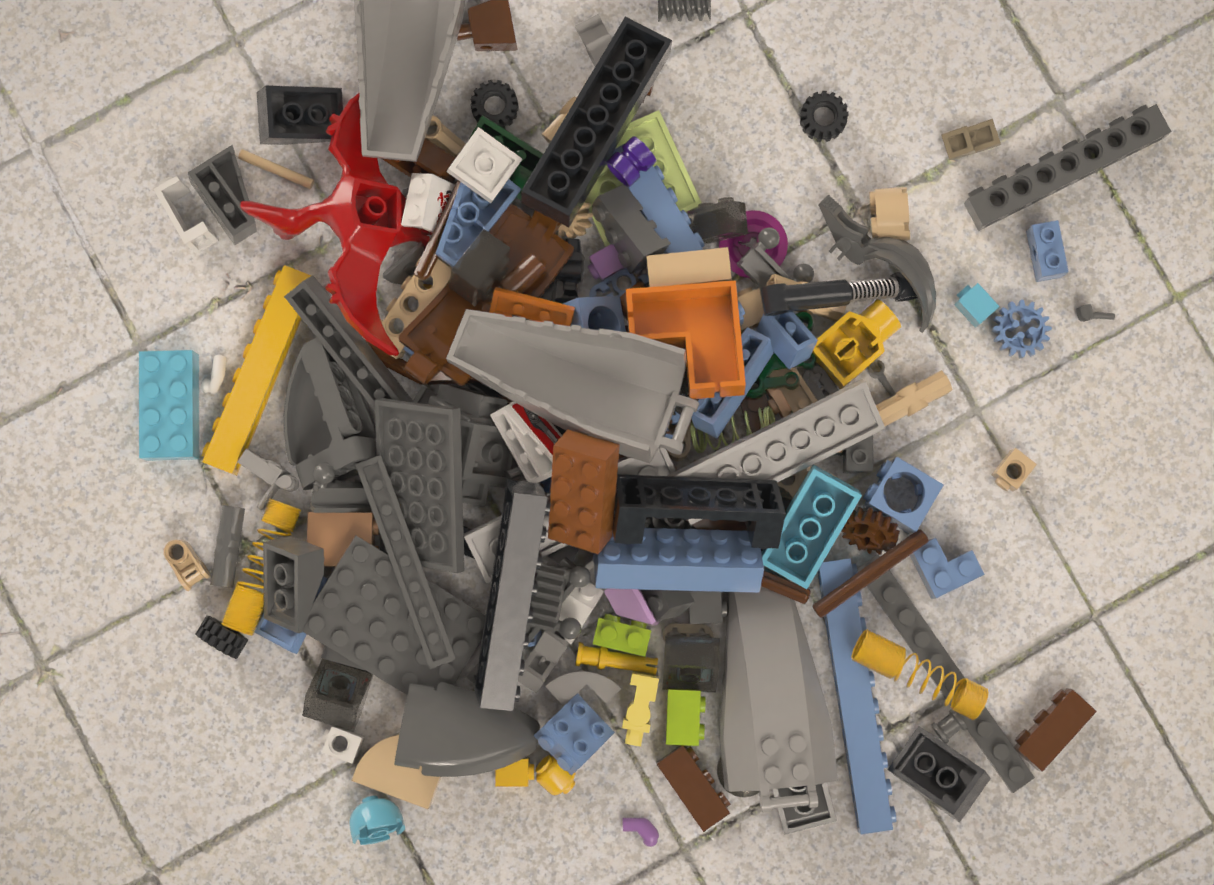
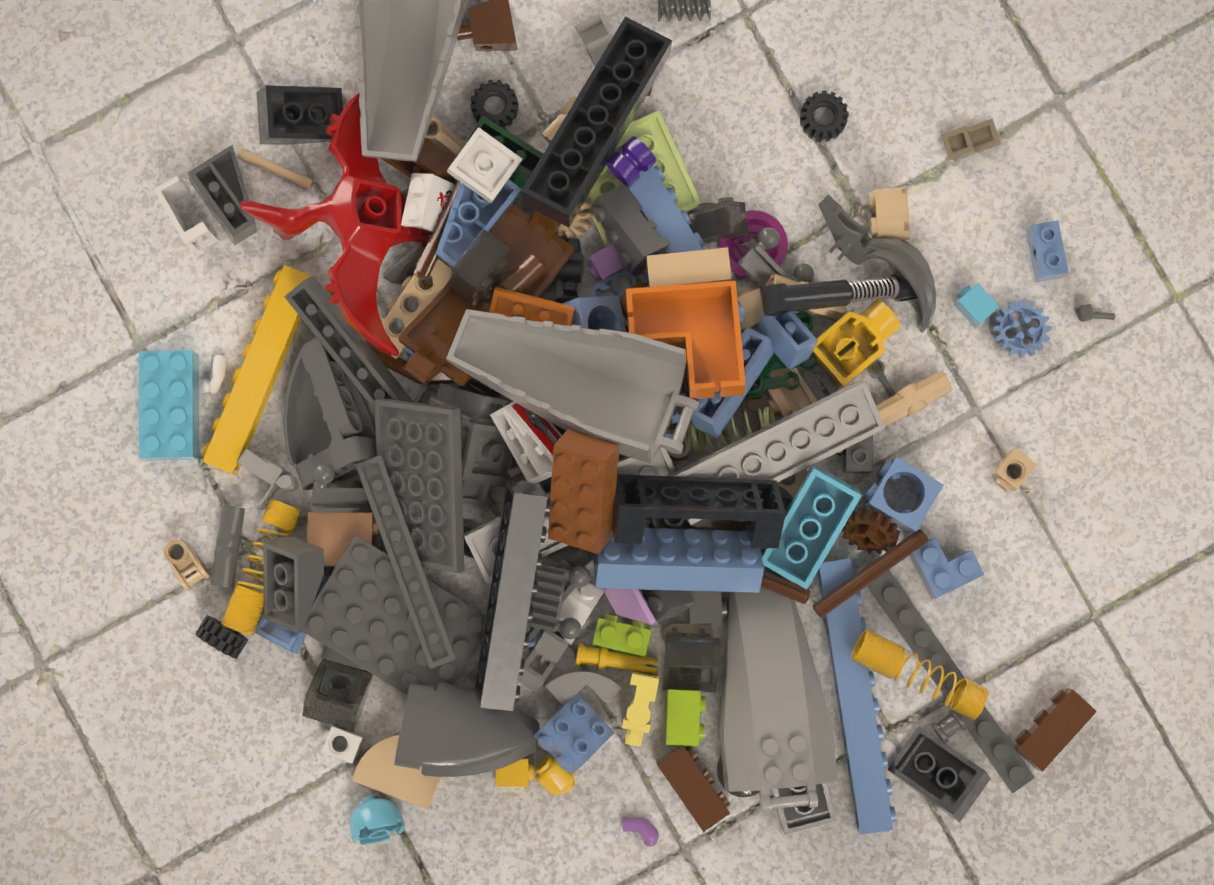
dark grey brick [964,104,1172,231] -> none

